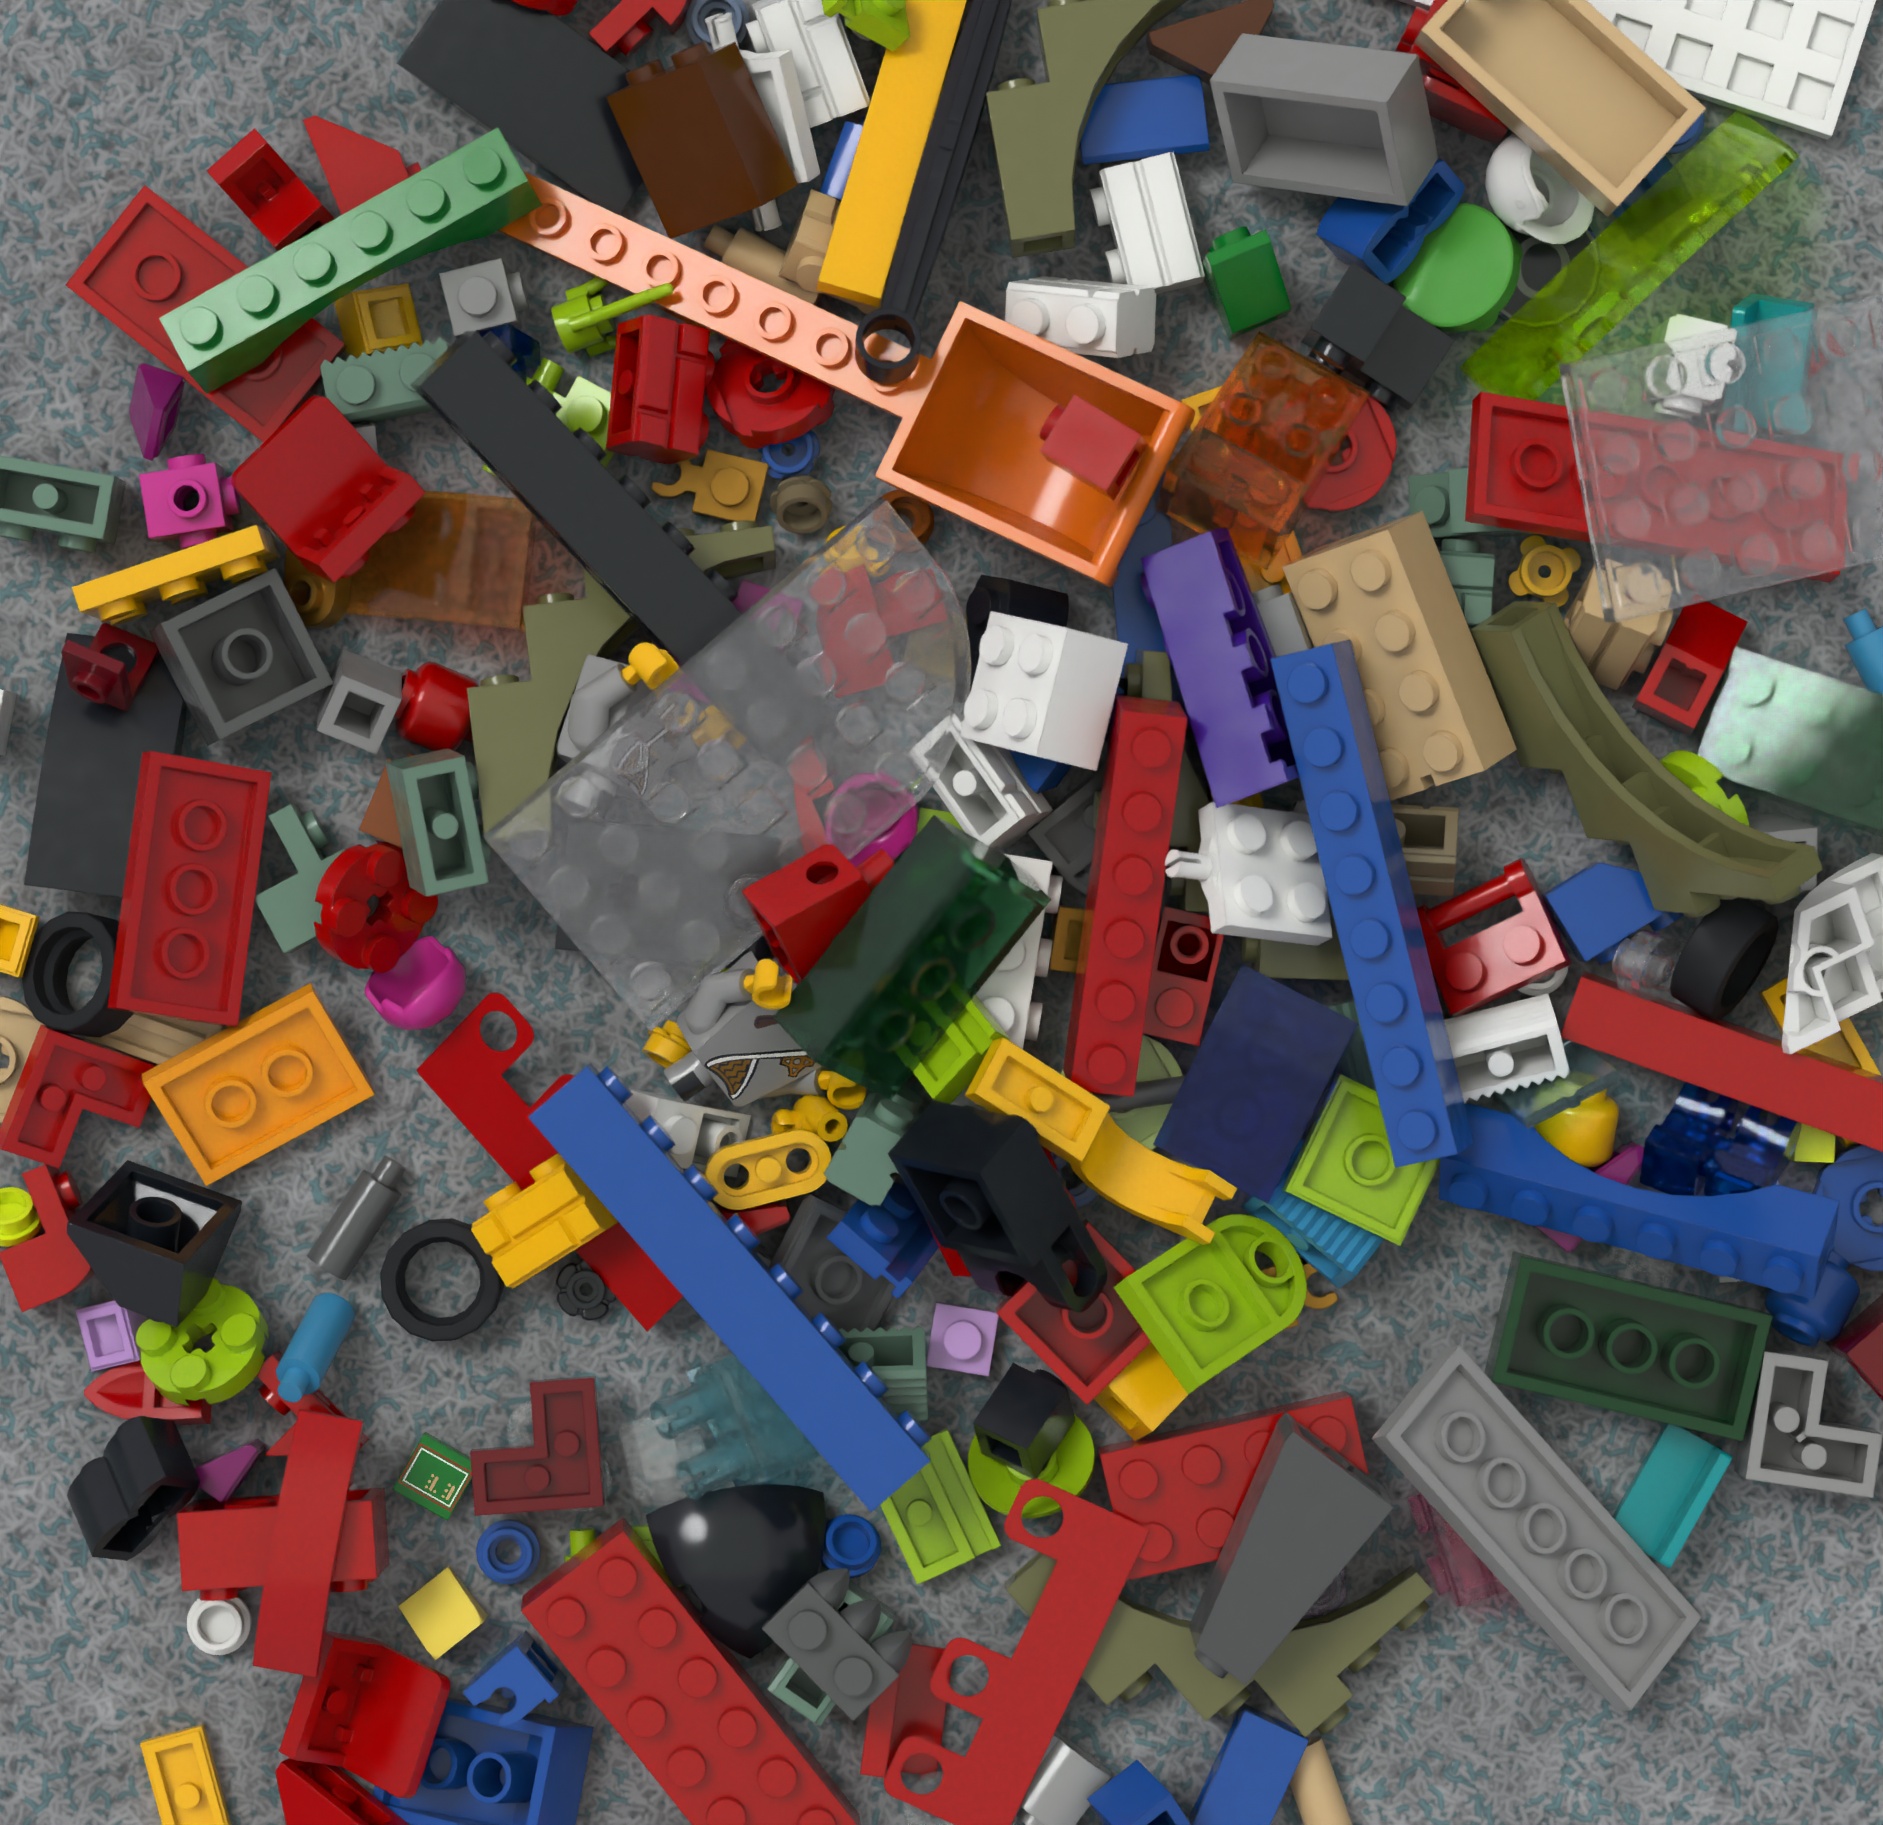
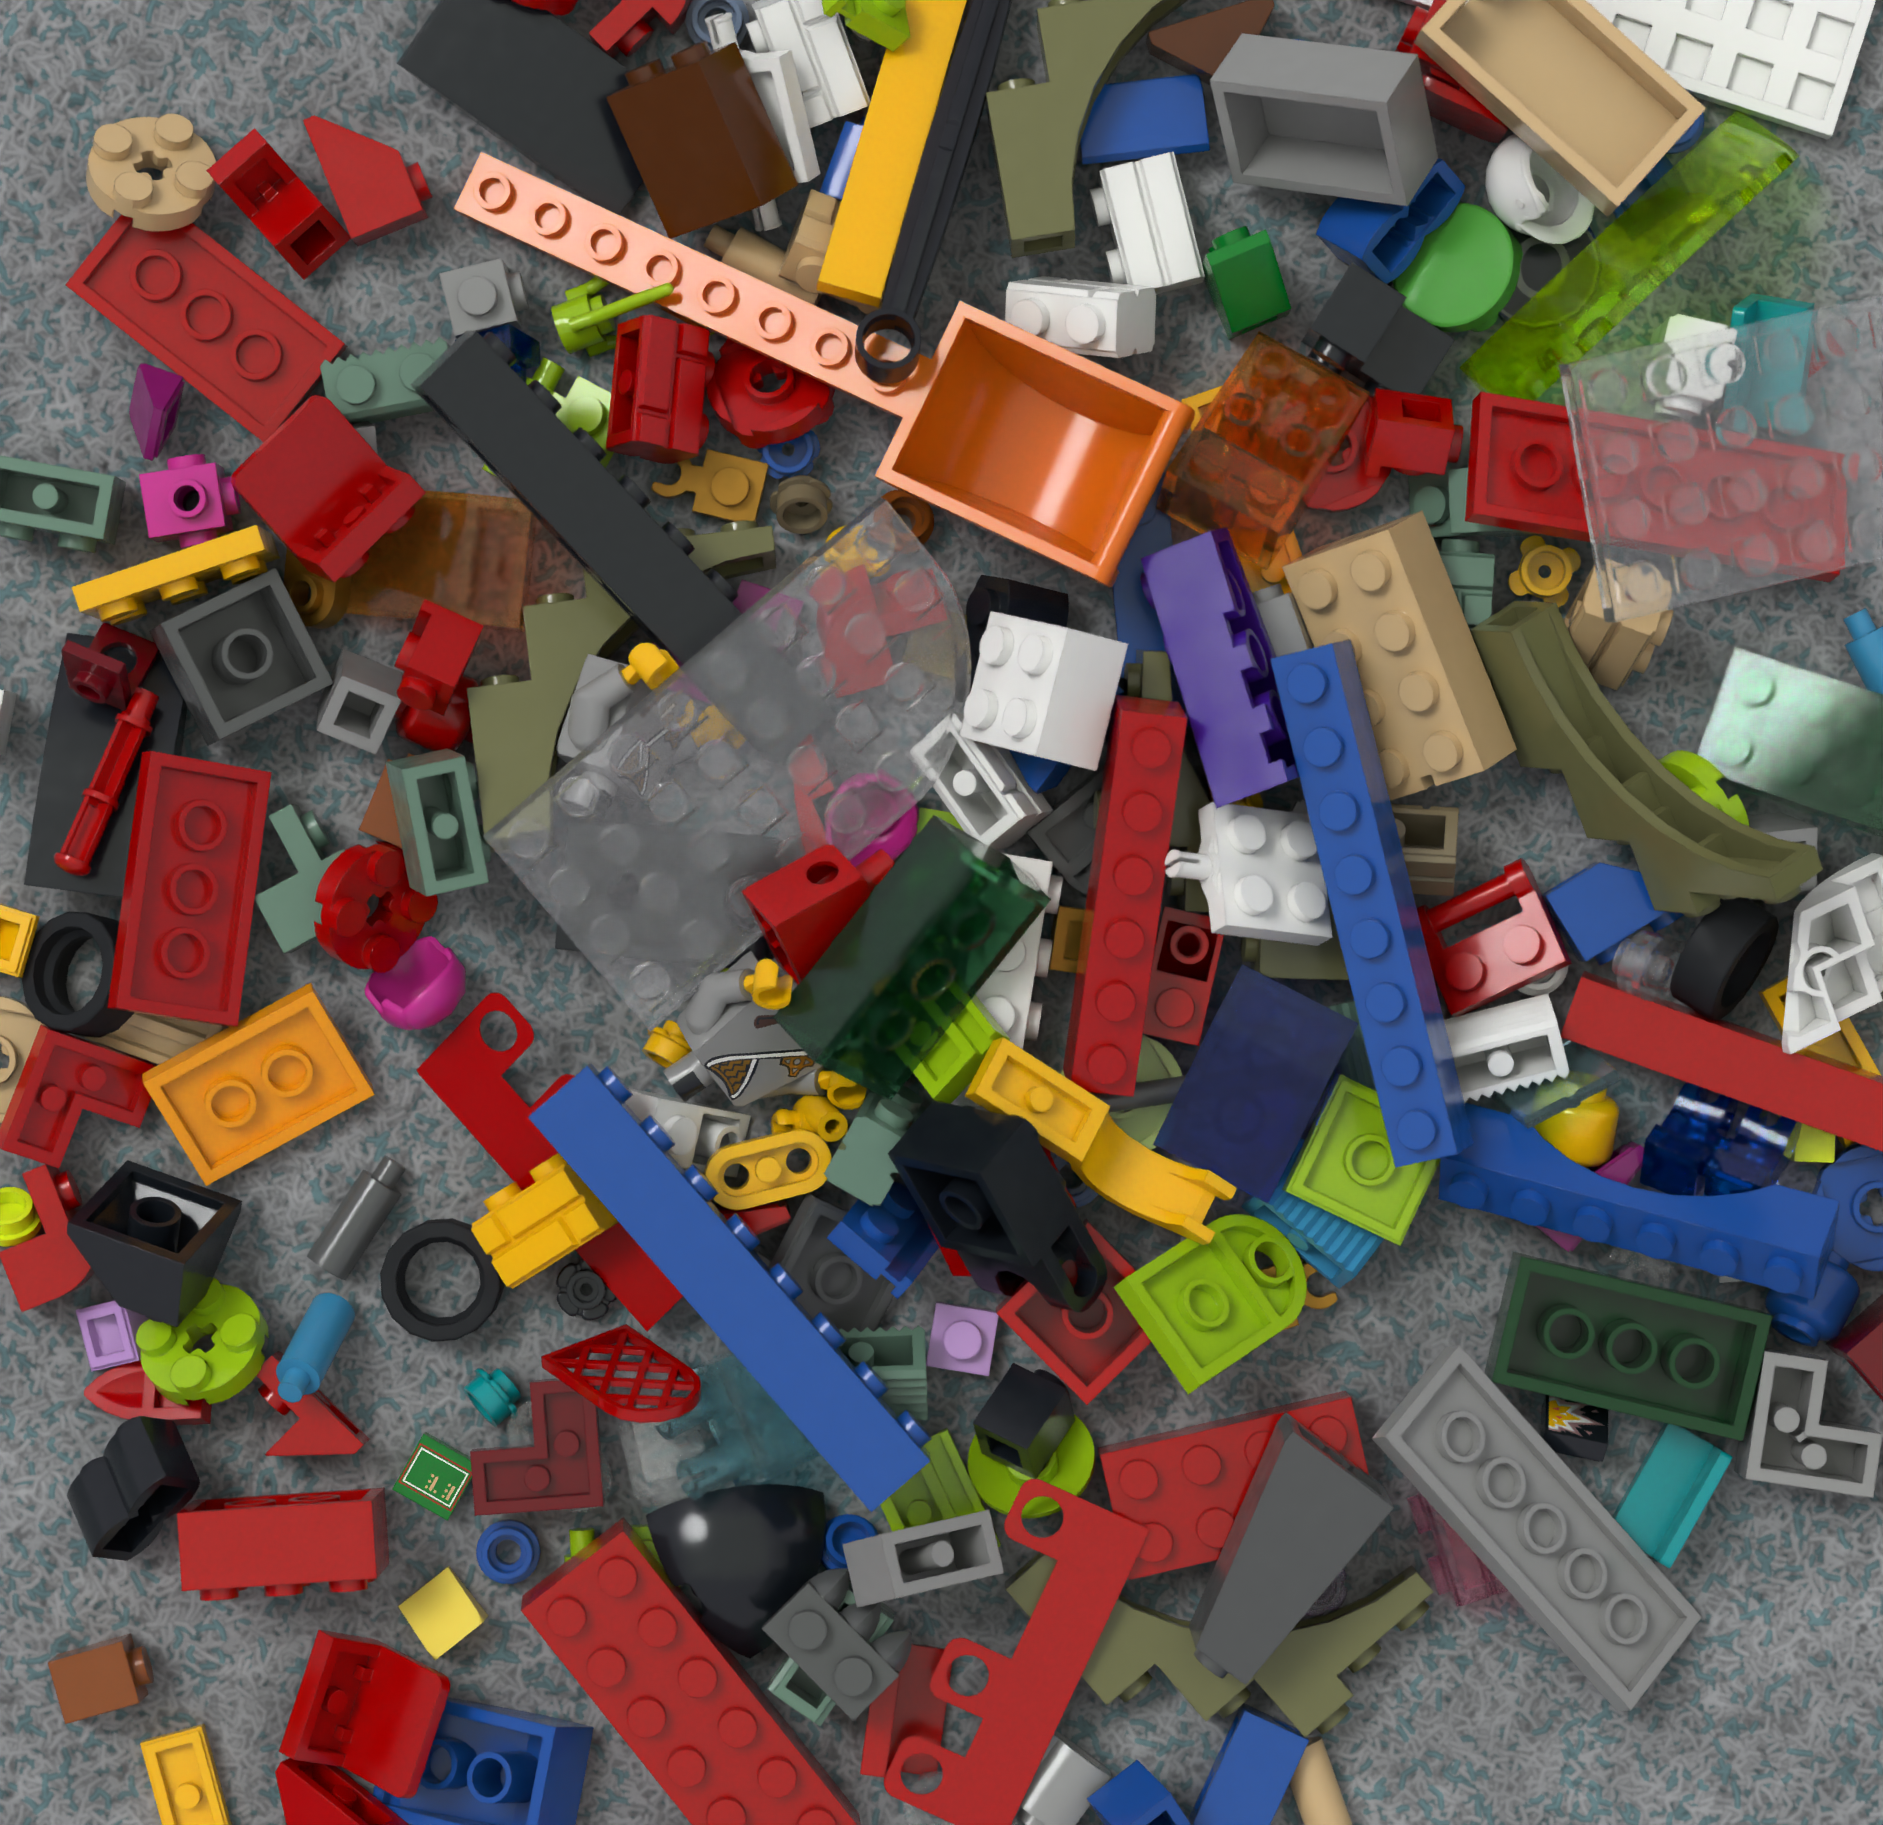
arch [159,127,542,394] -> none
white plate [187,1597,252,1655] -> none
magenta slope [194,1438,266,1502] -> none
red slope [252,1409,364,1677] -> none
yellow slope [334,283,423,359] -> none
blue hinge [462,1630,567,1726] -> none
red brick [1039,394,1148,501] -> none
yellow brick [1094,1342,1188,1441] -> none
red slope [1632,593,1748,736] -> none
none -> dark orange brick [48,1633,154,1724]
none -> red piece [54,687,159,876]
none -> tan plate [86,114,216,231]
none -> red brick [394,599,484,716]
none -> teal plate [463,1368,521,1427]
none -> red window [541,1324,701,1423]
none -> light grey brick [842,1510,1004,1608]
none -> red brick [1363,388,1463,477]
none -> black tile [1540,1395,1608,1462]

